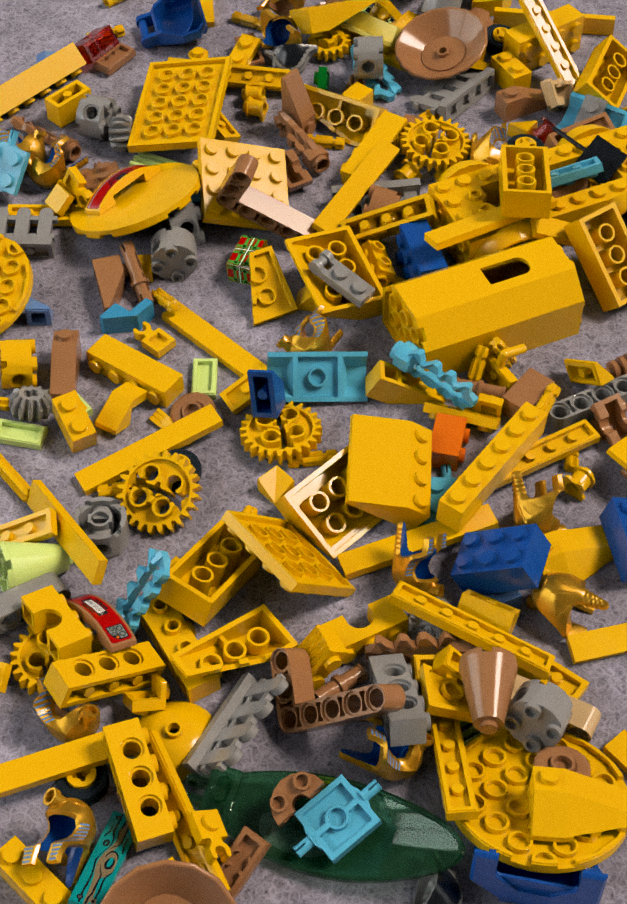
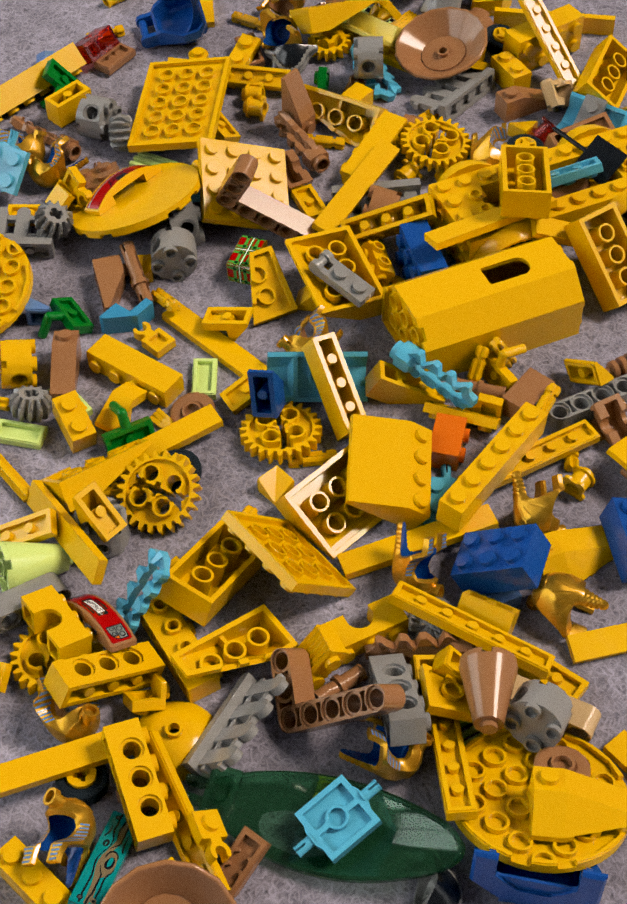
medium nougat cylinder [270,771,327,828] -> none
none -> light grey gear [34,200,74,240]
none -> green plate [38,297,94,339]
none -> green plate [40,58,78,109]
none -> yellow wedge [41,439,151,514]
none -> yellow slope [72,482,128,543]
none -> green plate [101,401,155,452]
none -> yellow slope [201,307,254,342]
none -> yellow plate [291,184,326,219]
none -> yellow brick [302,332,366,441]

